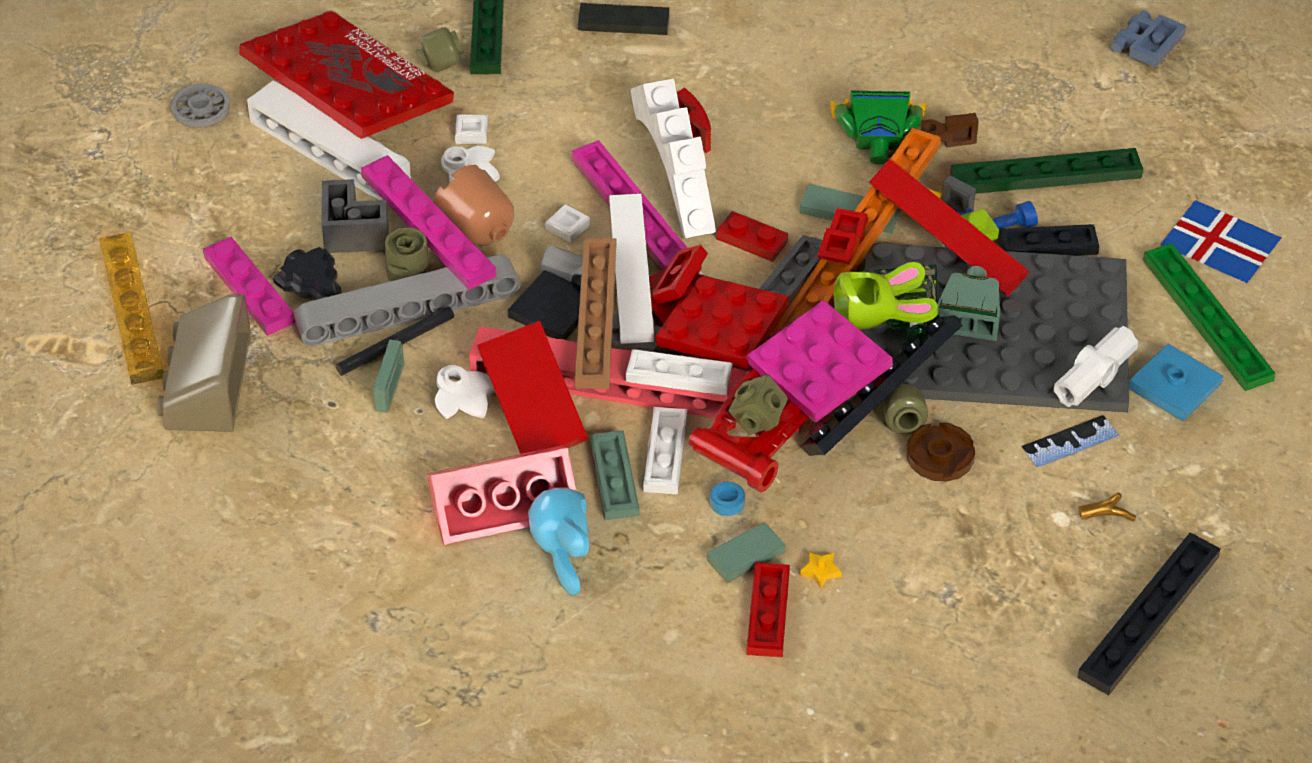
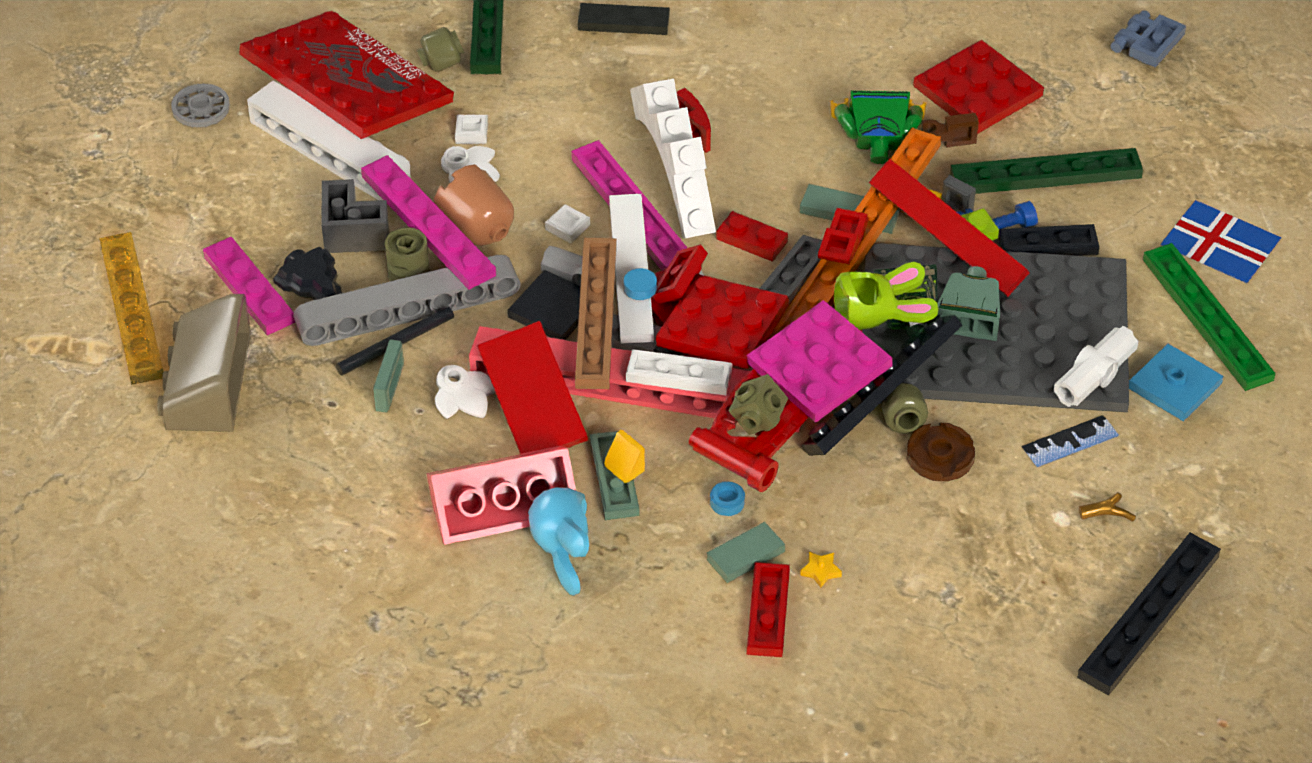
white tile [643,407,688,495] -> none
none -> yellow slope [604,429,645,483]
none -> dark azure tile [624,268,657,300]
none -> red plate [913,39,1044,134]

